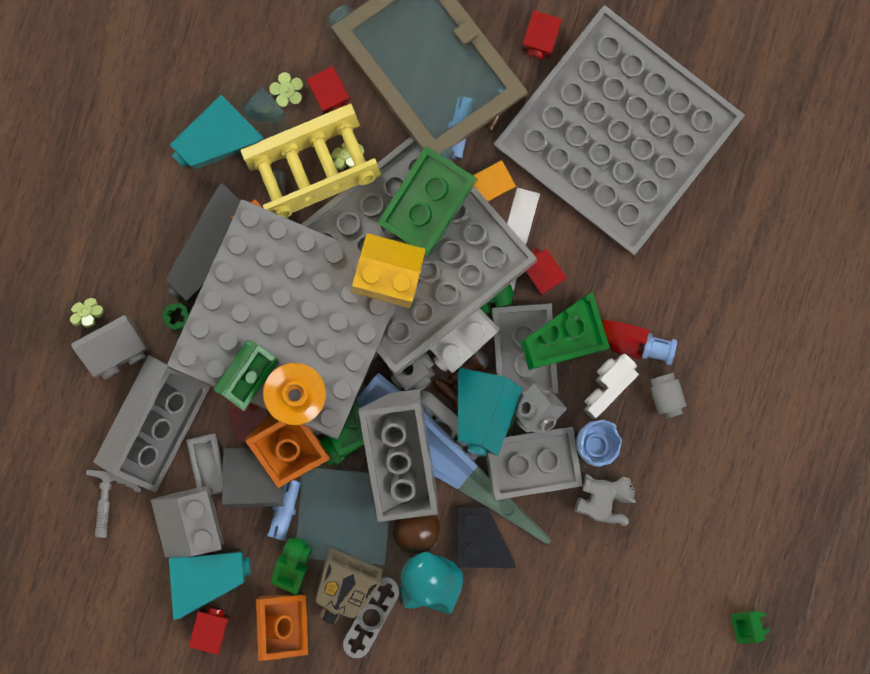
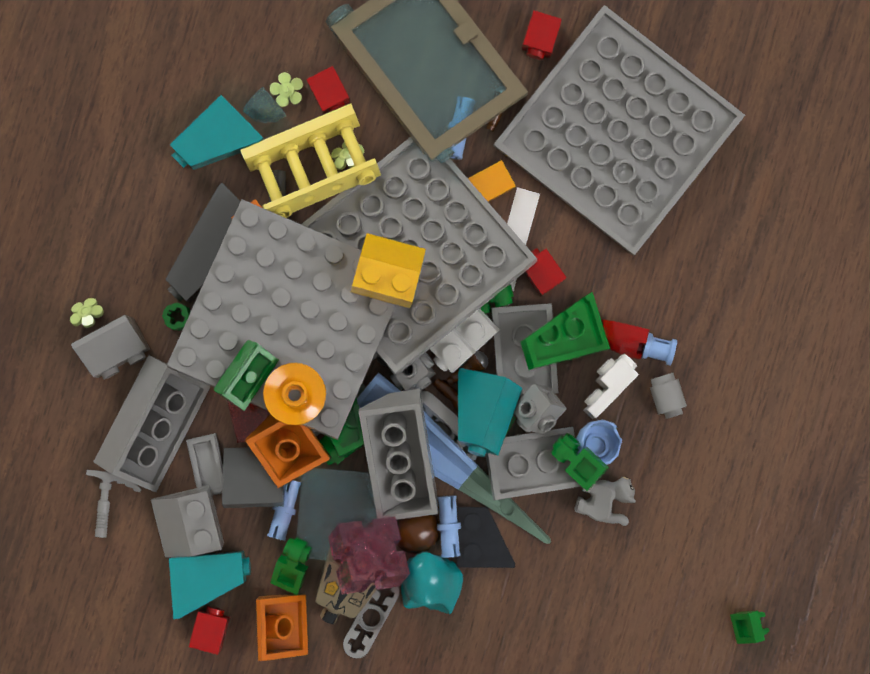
green plate [378,146,478,256] -> none
none -> clear pink brick [328,517,410,594]
none -> light blue pin [437,495,461,558]
none -> green plate [551,433,609,491]

